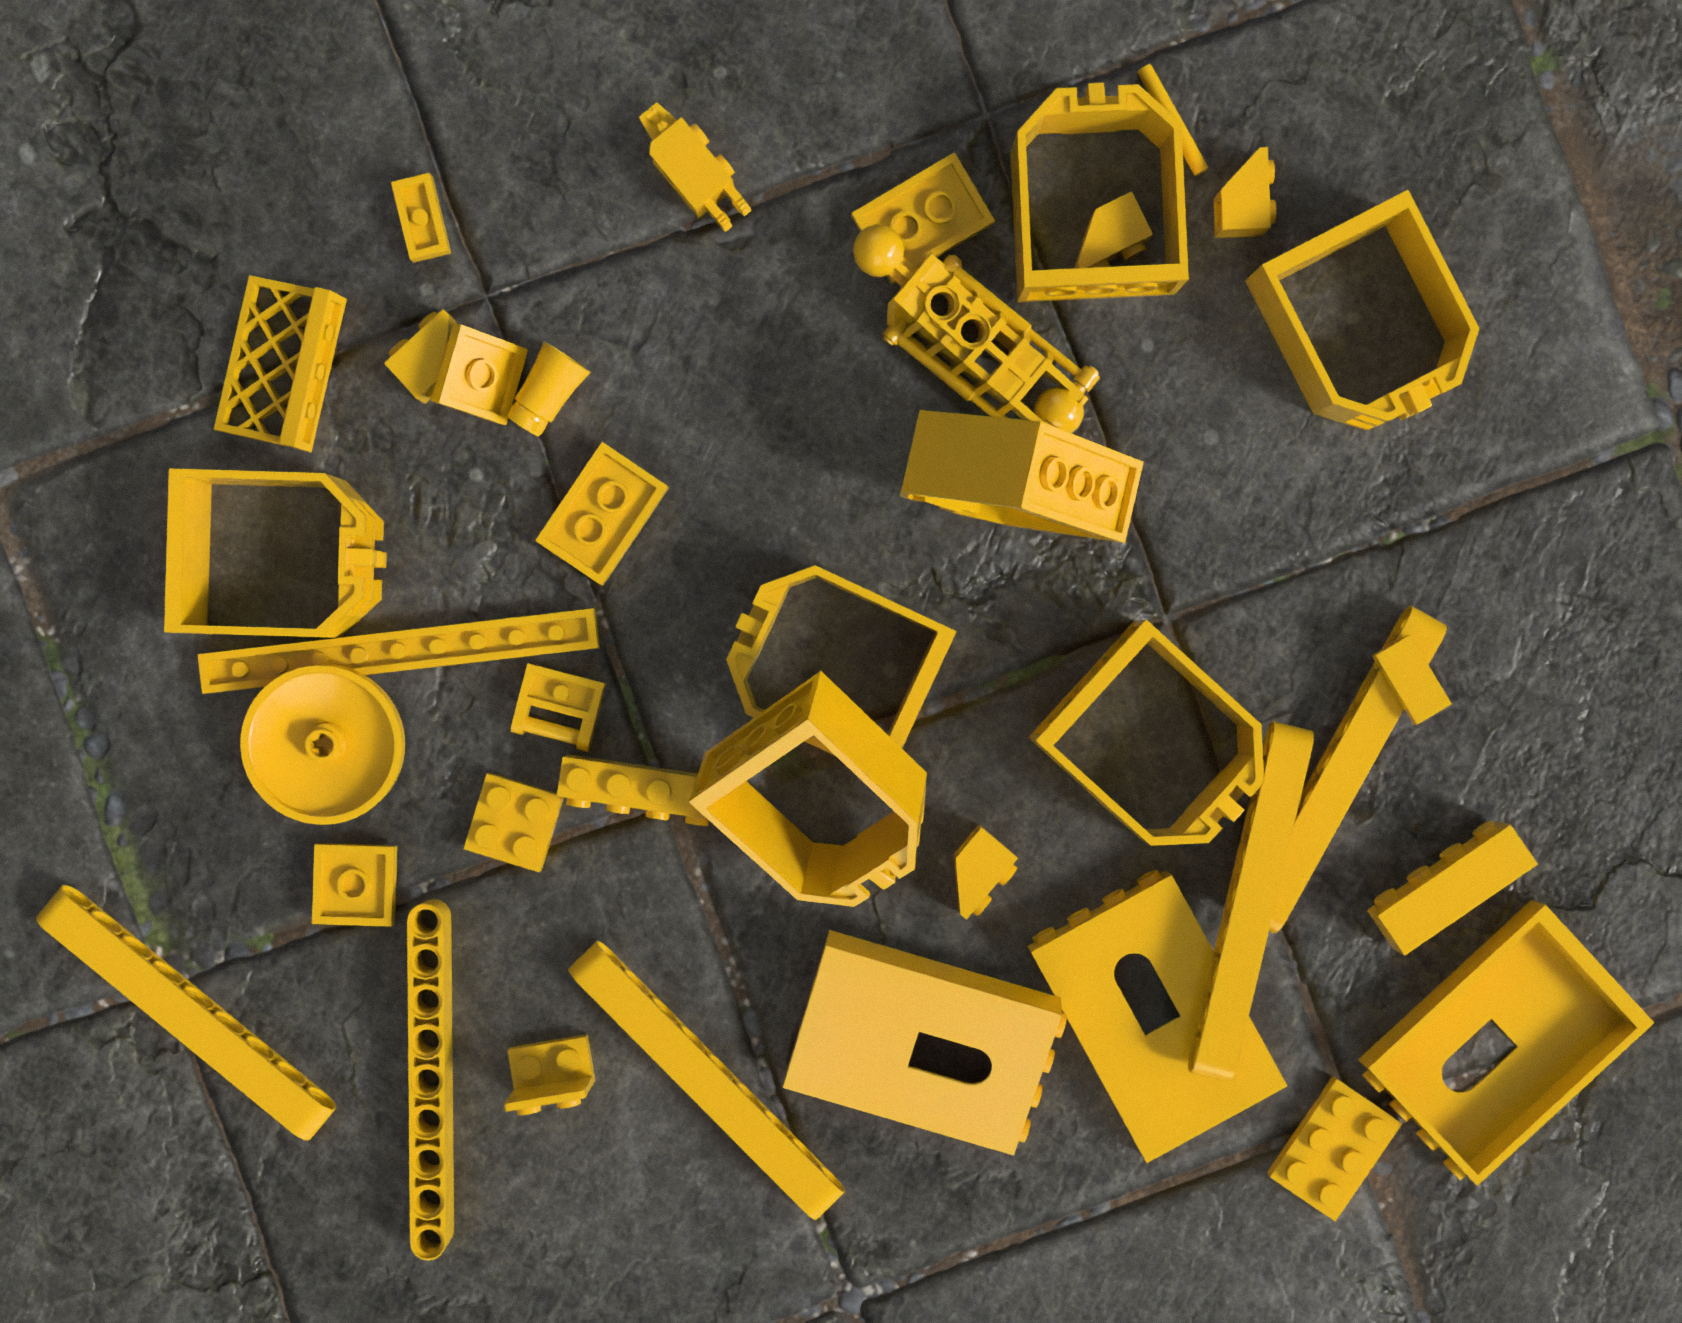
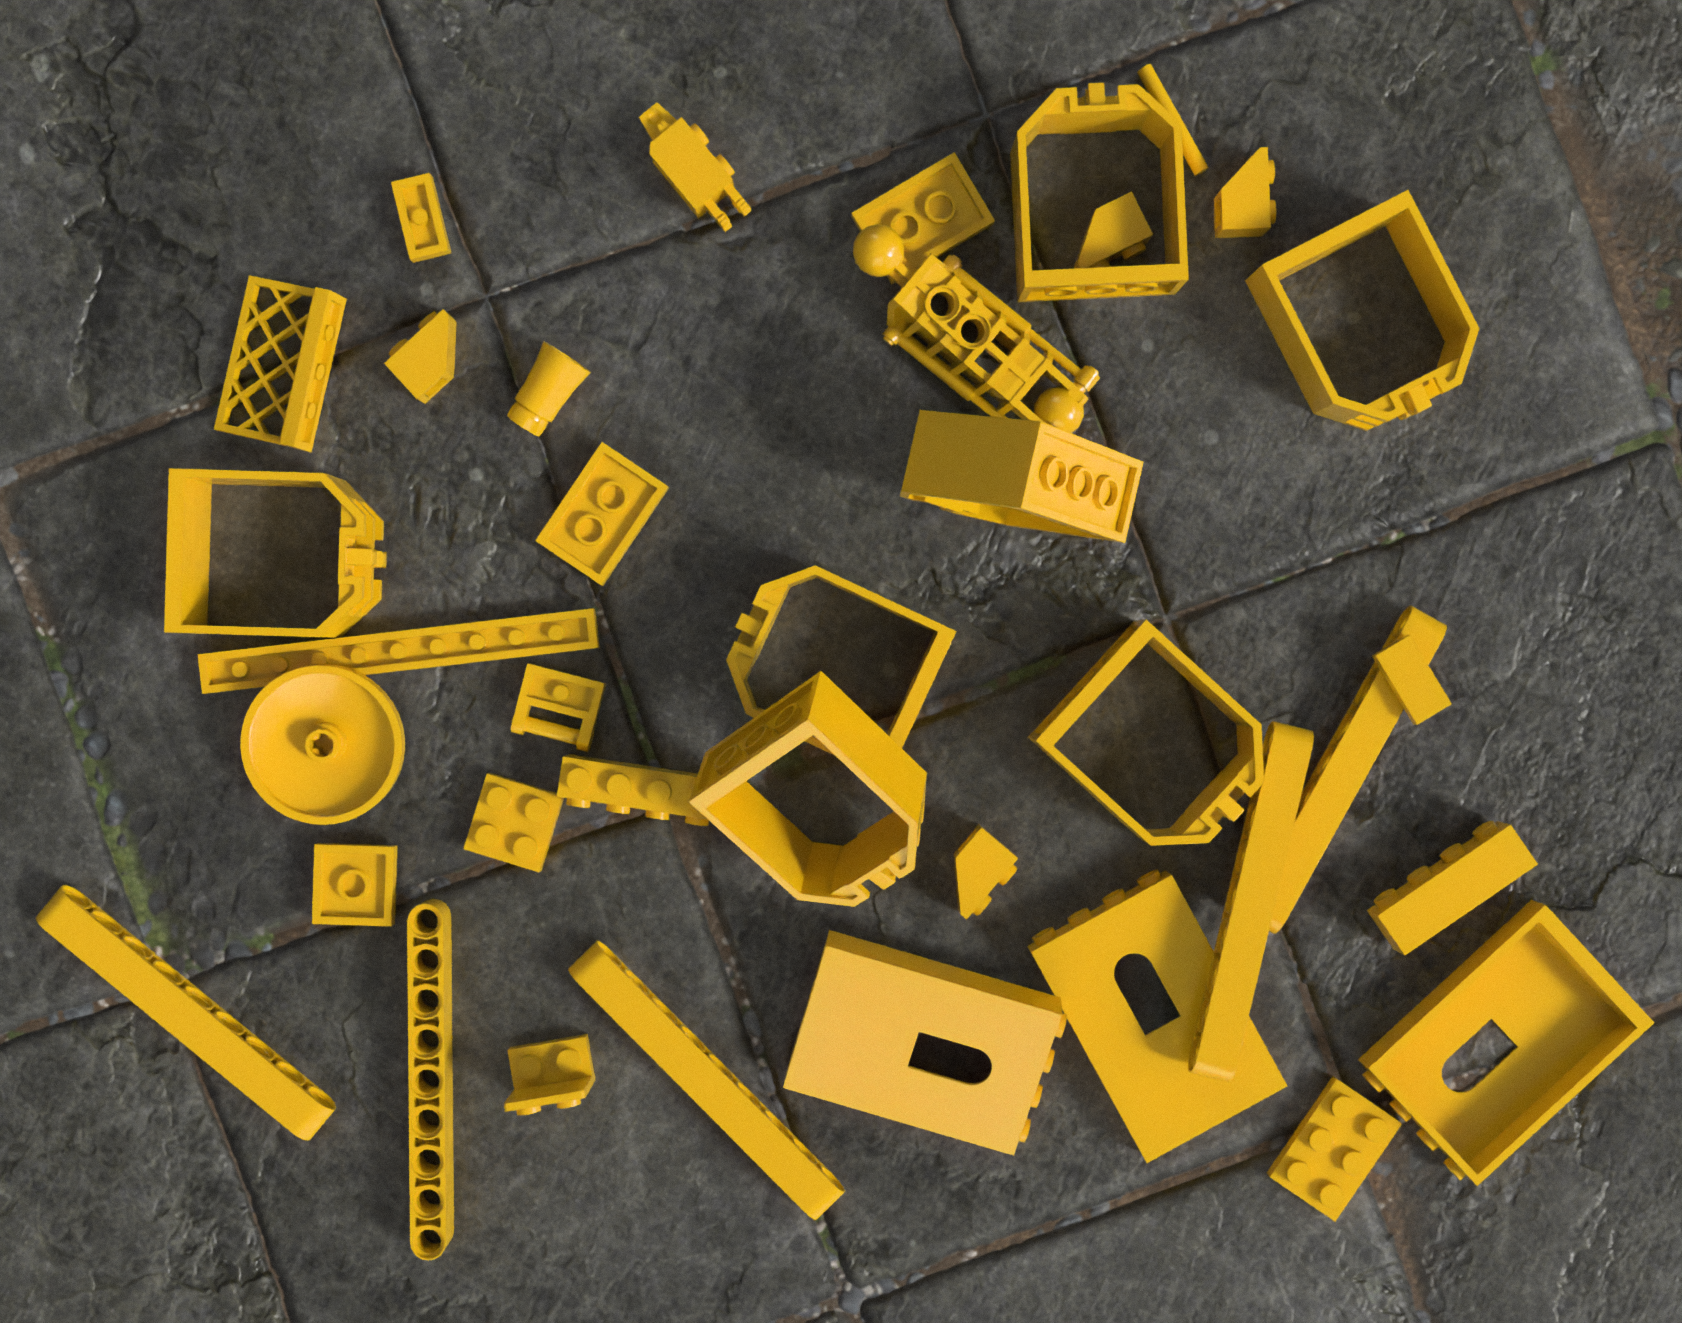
yellow plate [431,323,528,425] -> none

